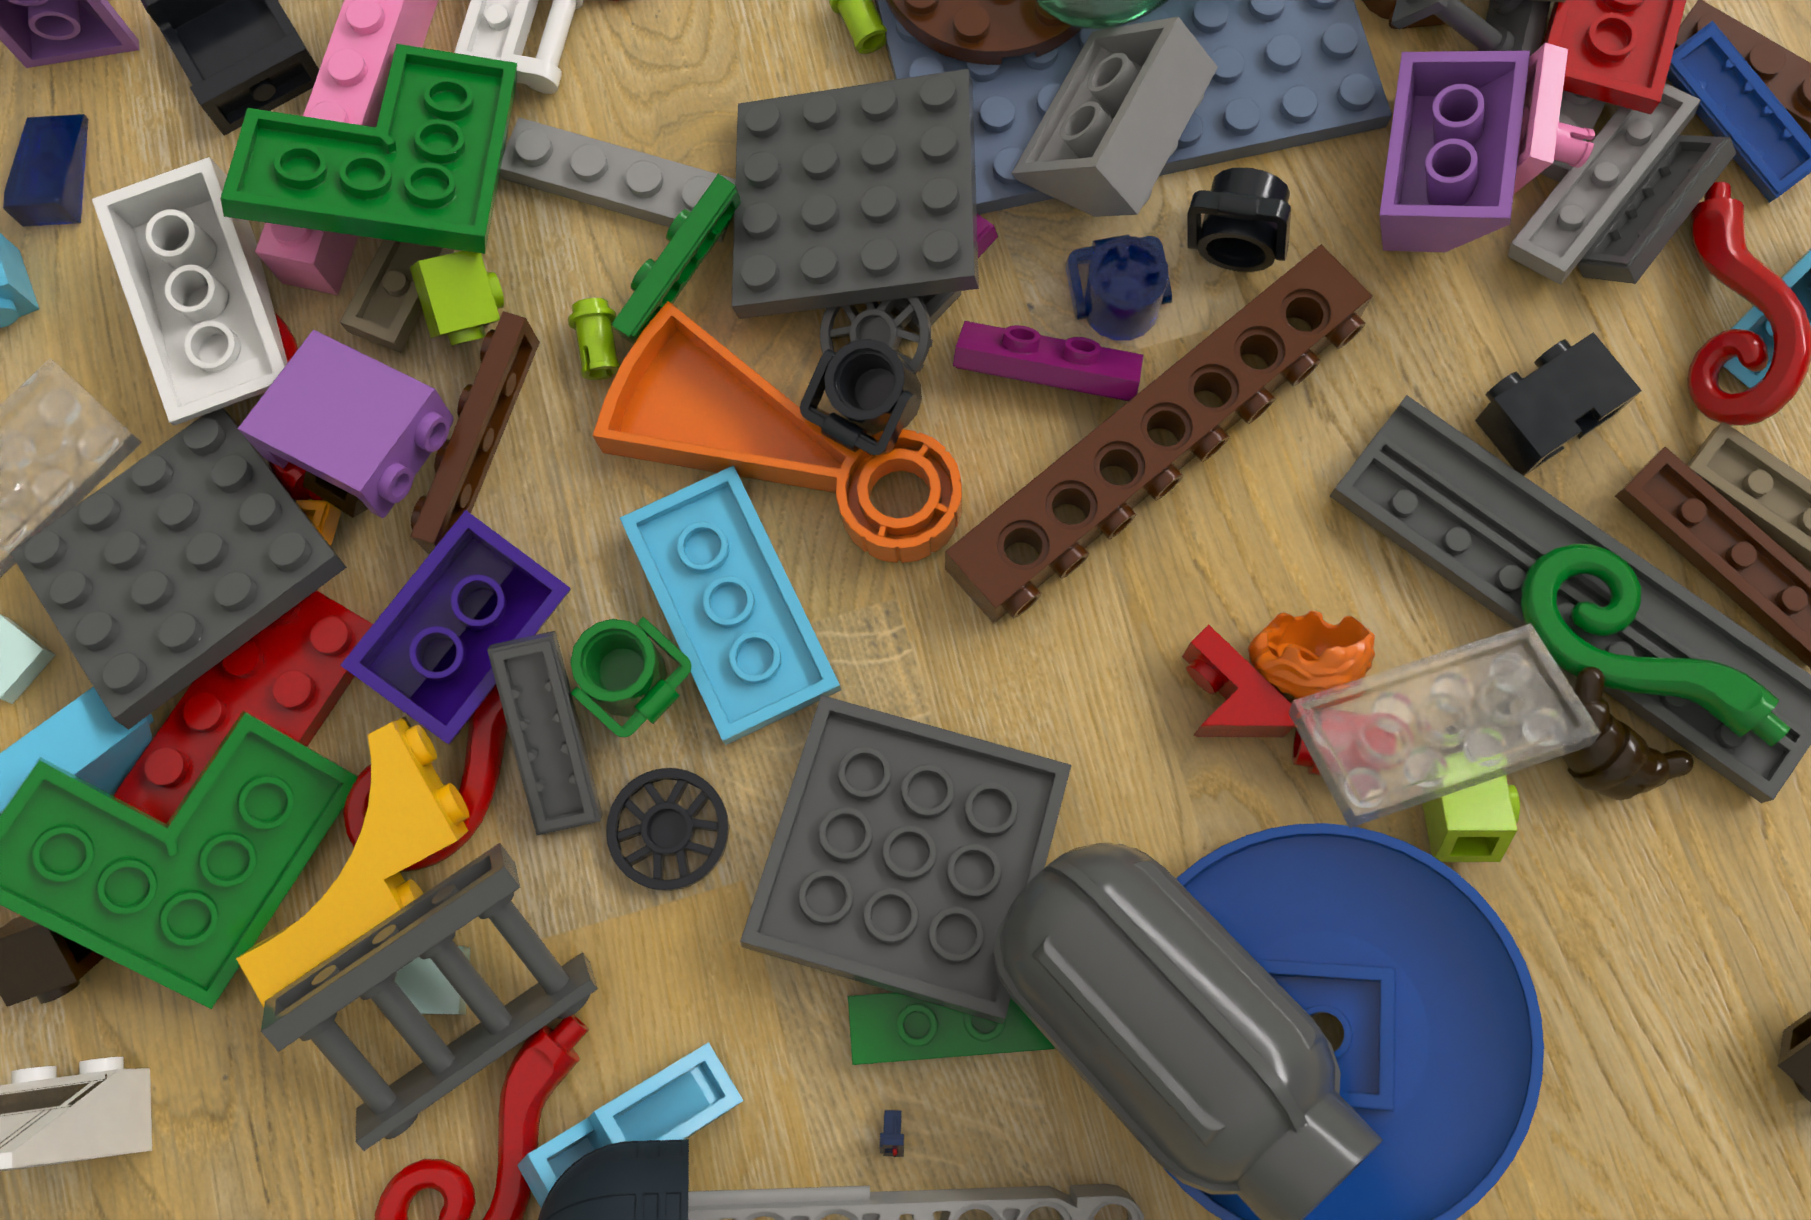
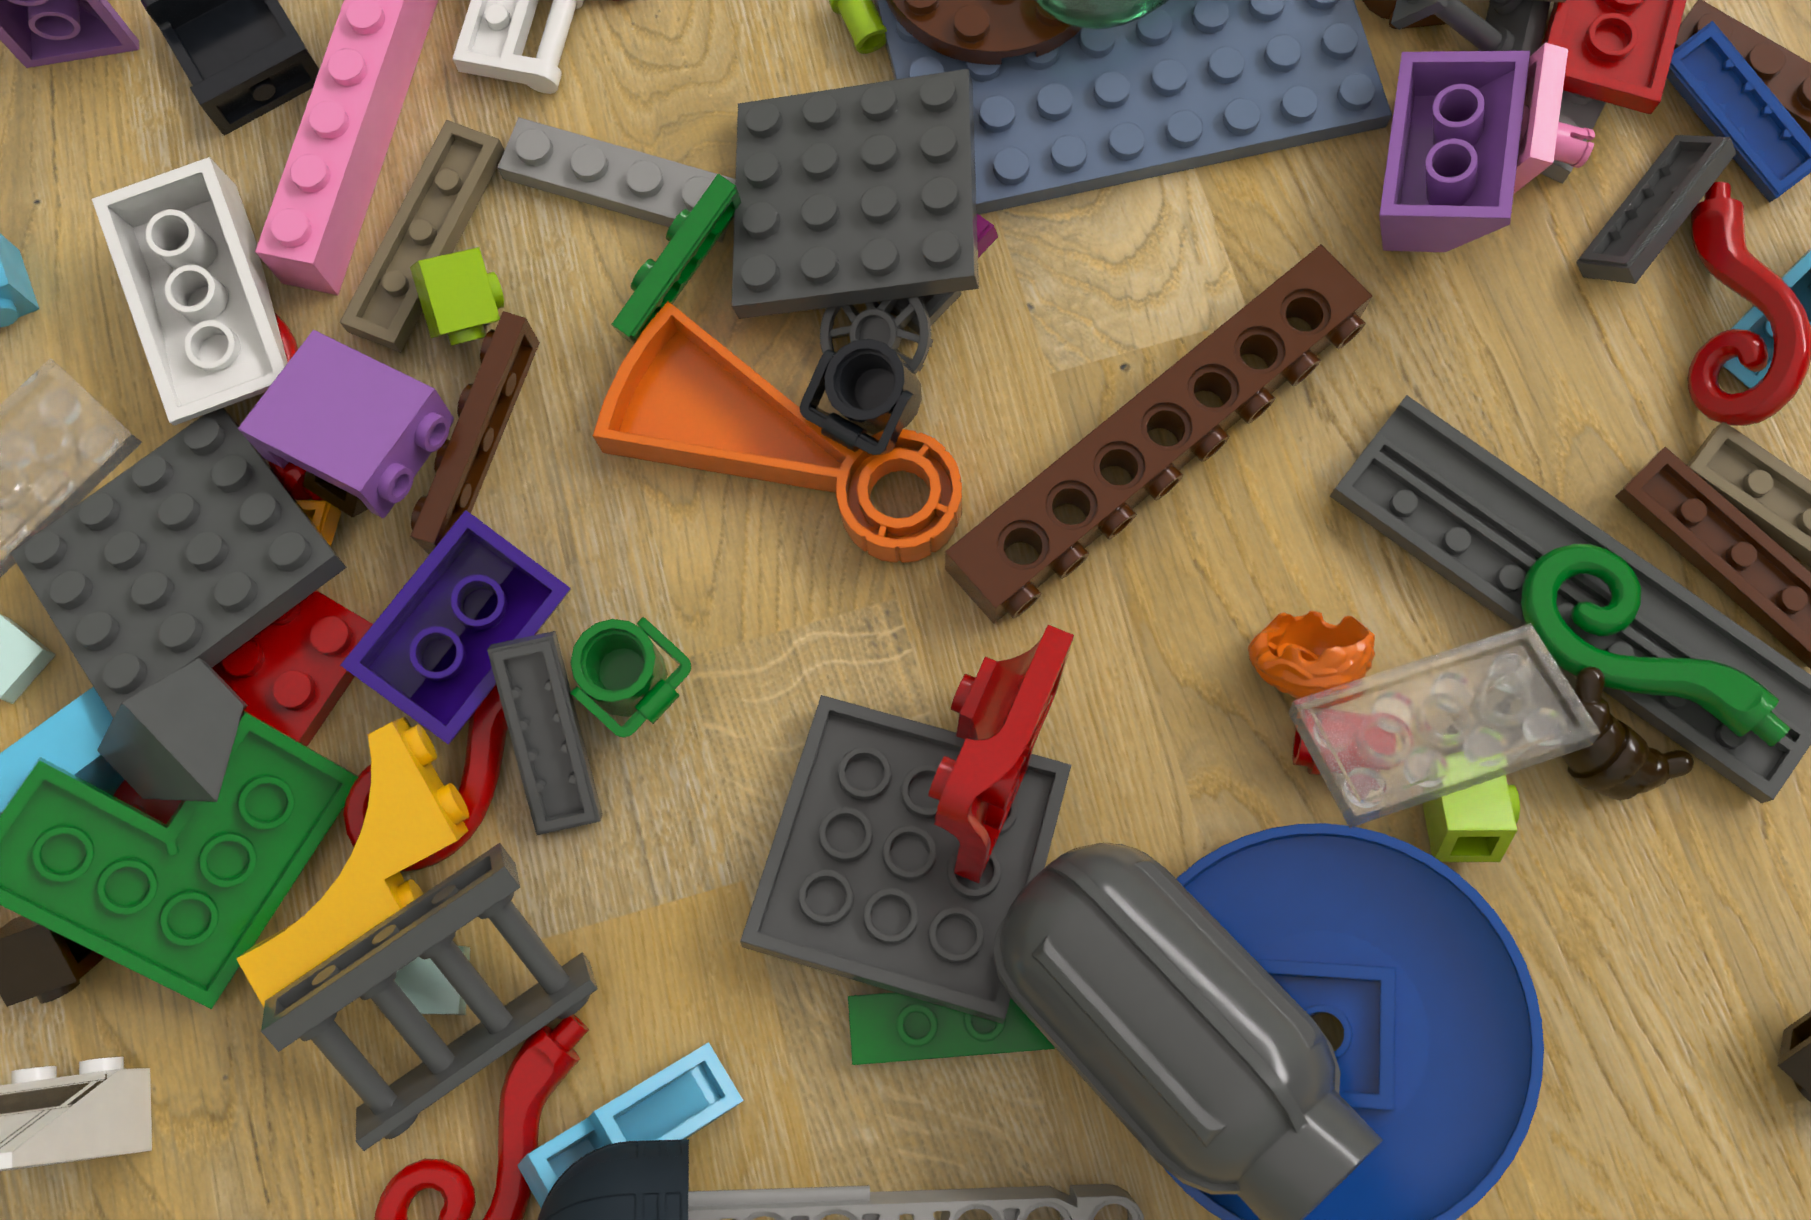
clear blue slope [3,114,88,227] -> none
green plate [220,44,517,254] -> none
lime pin [568,298,620,380] -> none
black wheel [606,768,730,891] -> none
medium azure plate [620,465,841,745] -> none
dark blue piece [879,1110,904,1157] -> none
magenta plate [953,321,1144,401] -> none
light grey slope [1011,17,1218,217] -> none
clear blue piece [1066,234,1172,340] -> none
red slope [1182,625,1305,738] -> none
black piece [1187,168,1291,272] -> none
black brick [1475,332,1642,476] -> none
light grey plate [1508,83,1701,285] -> none
none -> dark grey slope [97,658,248,802]
none -> red slope [928,625,1074,884]

